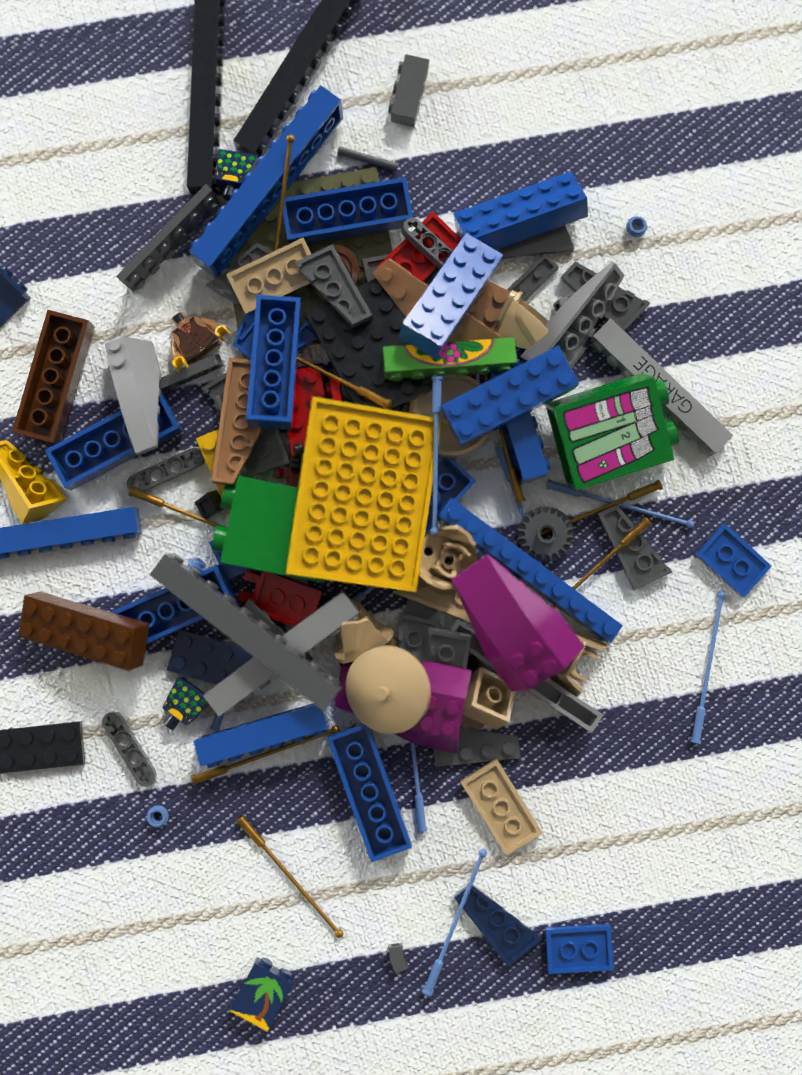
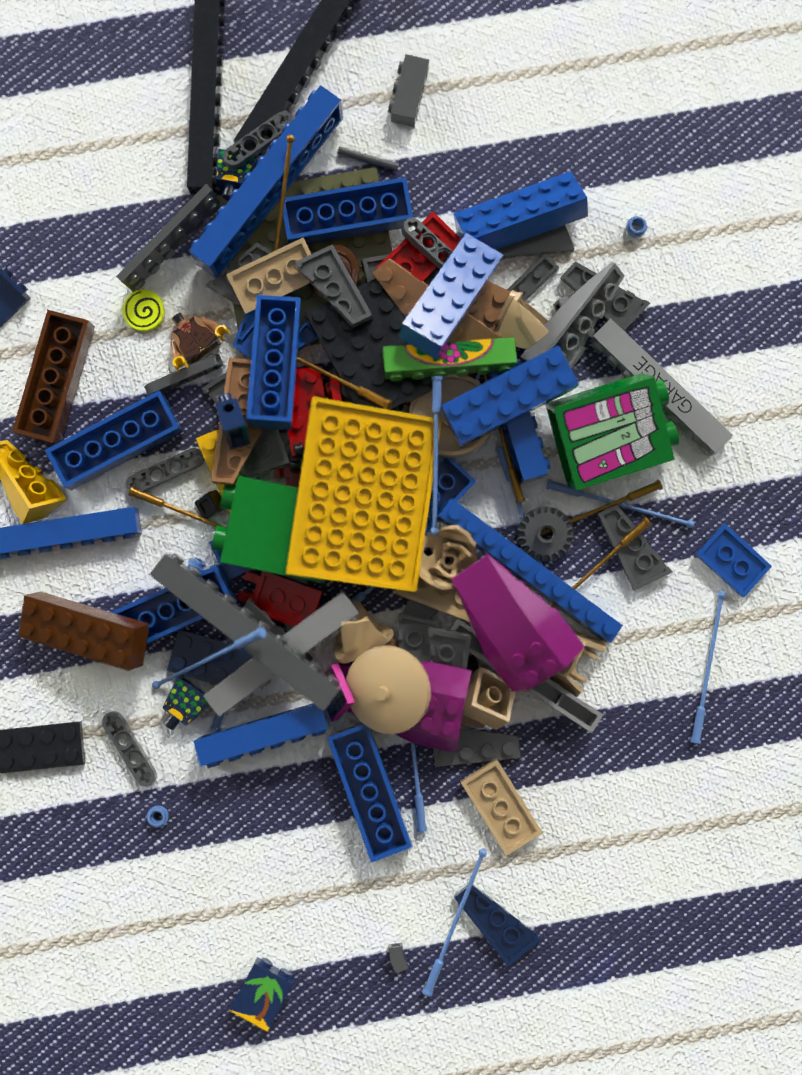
light grey wedge [105,336,162,456] -> none
pearl gold piece [191,725,340,786] -> none
pearl gold piece [236,815,344,938] -> none
blue plate [545,924,614,974] -> none
none -> neon yellow tile [122,289,165,332]
none -> medium blue piece [152,627,267,689]
none -> dark blue torso [216,393,251,450]
none -> dark grey beam [223,111,293,169]
none -> tile [324,663,355,722]

